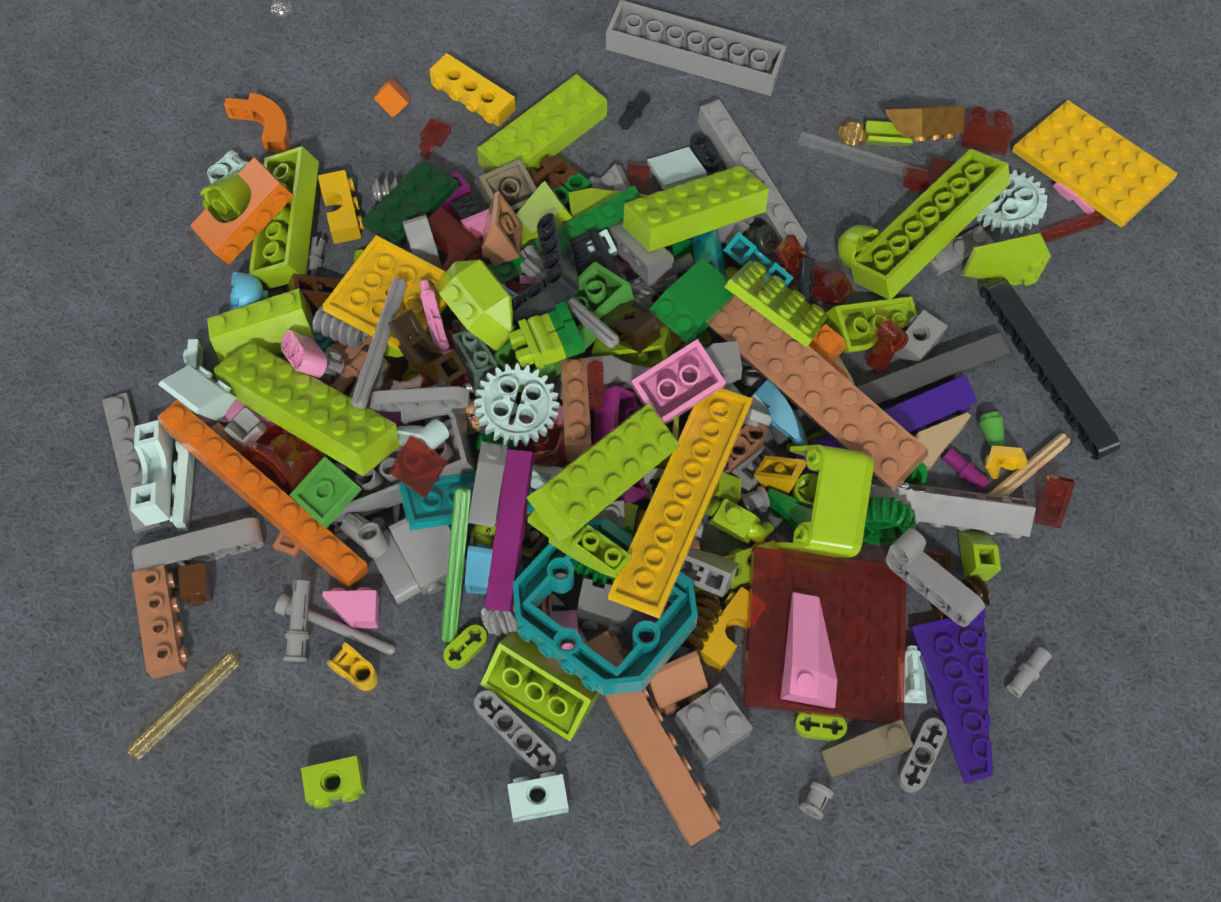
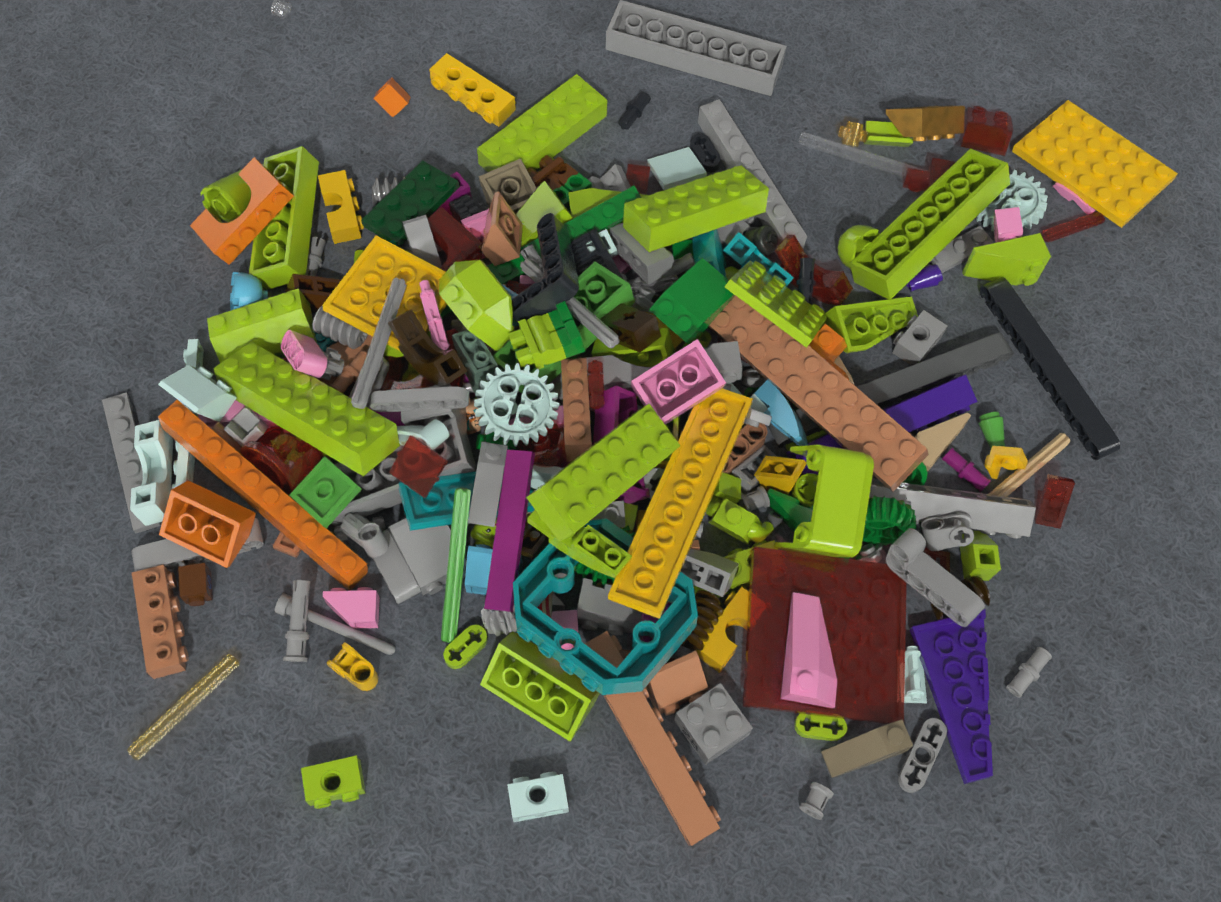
light aqua piece [207,151,249,183] -> none
orange arch [224,93,290,153] -> none
clear red plate [419,118,451,159] -> none
light grey beam [474,690,556,774] -> none
clear red piece [866,320,909,372] -> none
none -> orange slope [159,480,256,568]
none -> light grey plate [855,543,883,566]
none -> dark purple cone [906,264,943,292]
none -> light grey piece [921,513,974,551]
none -> bright pink slope [994,207,1023,243]

